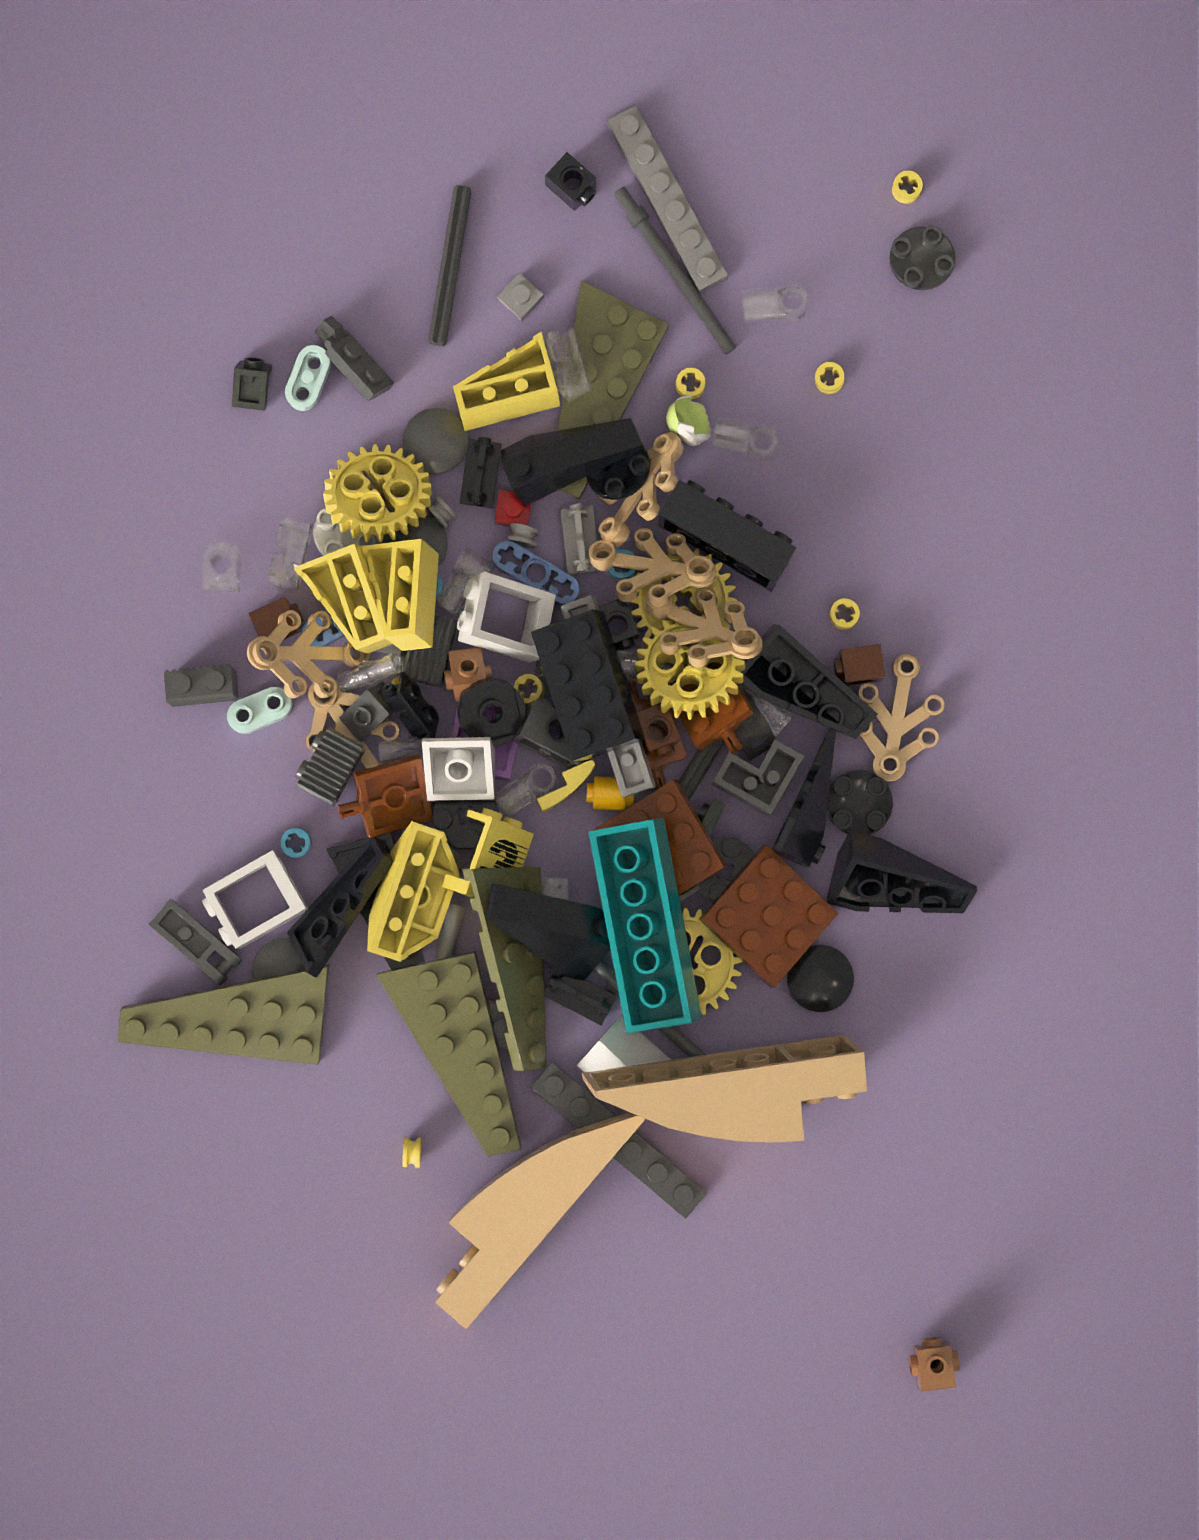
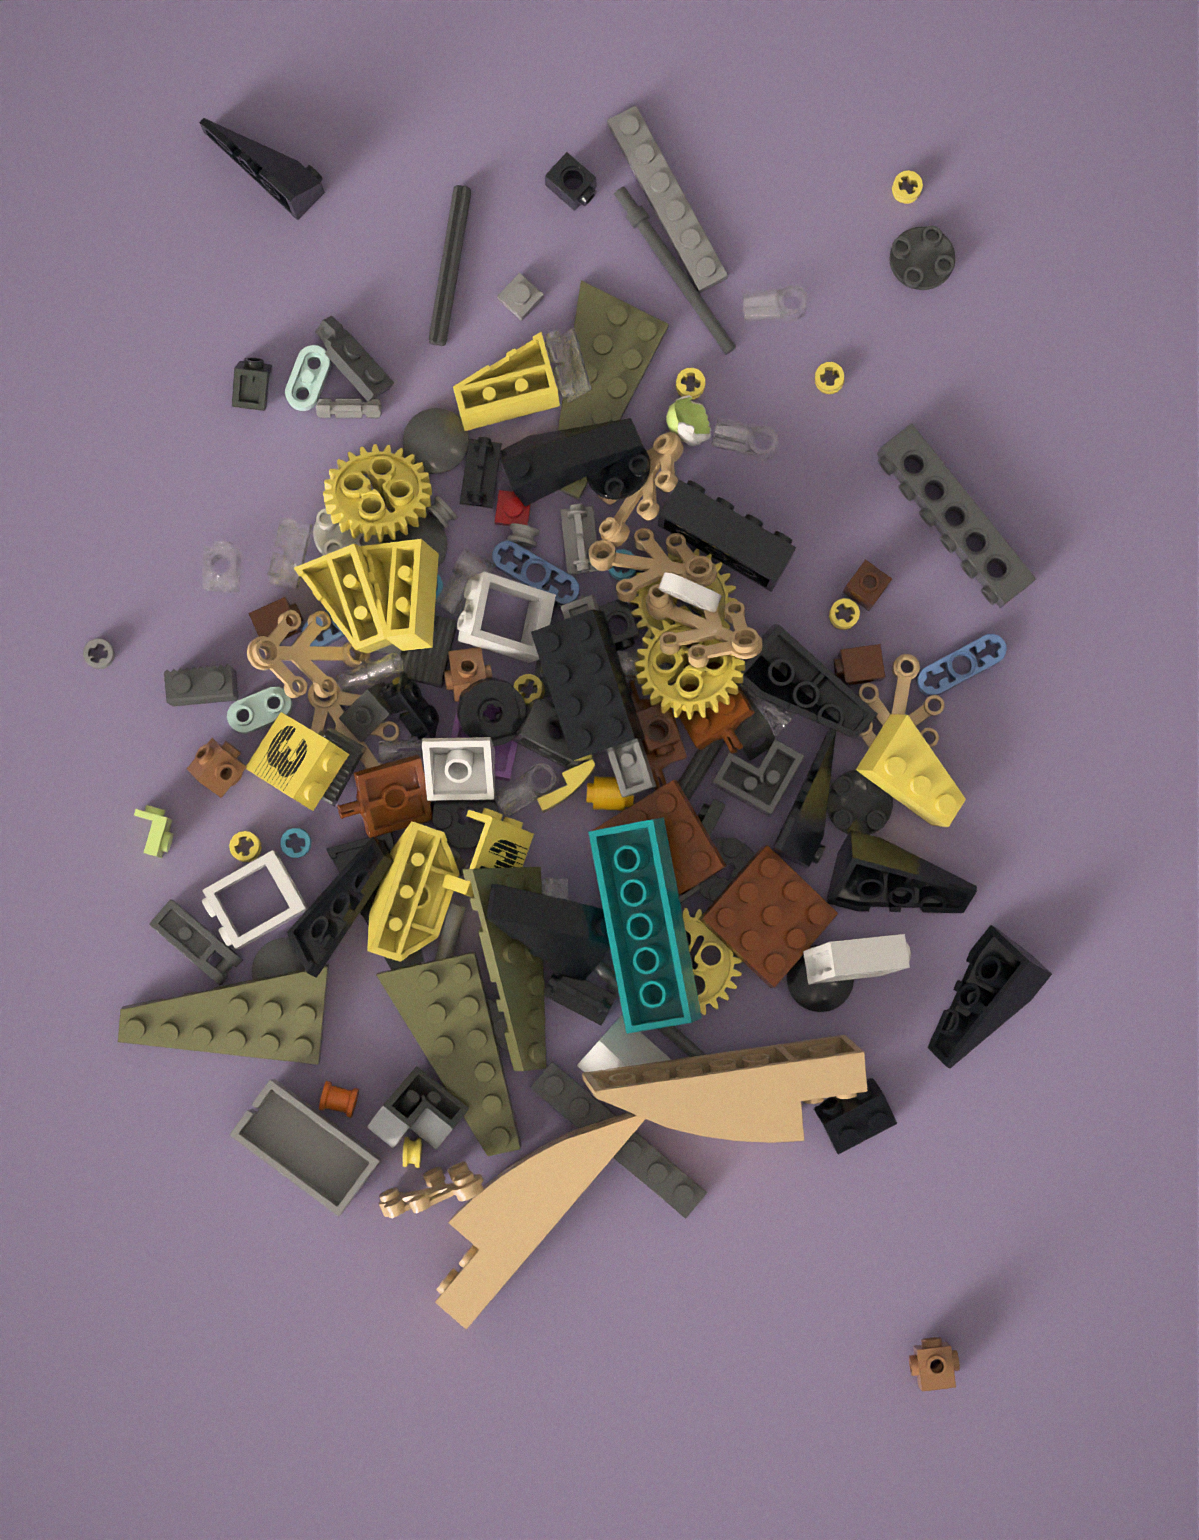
none -> light grey bush [83,638,115,669]
none -> yellowish green bracket [134,805,173,858]
none -> medium nougat brick [187,738,246,798]
none -> black wedge [199,118,325,220]
none -> light yellow bush [229,831,262,862]
none -> light grey piece [229,1078,383,1217]
none -> light yellow panel [246,712,349,811]
none -> light grey axle [316,398,381,418]
none -> orange bush [319,1081,359,1118]
none -> dark grey brick [367,1066,469,1150]
none -> tan plant [378,1161,484,1218]
none -> white beam [658,572,722,612]
none -> white window [803,934,911,985]
none -> black bracket [814,1078,897,1155]
none -> reddish brown brick [843,559,892,611]
none -> light yellow wedge [856,714,966,827]
none -> dark grey brick [877,423,1036,608]
none -> medium blue beam [916,634,1007,696]
none -> black wedge [928,925,1052,1068]

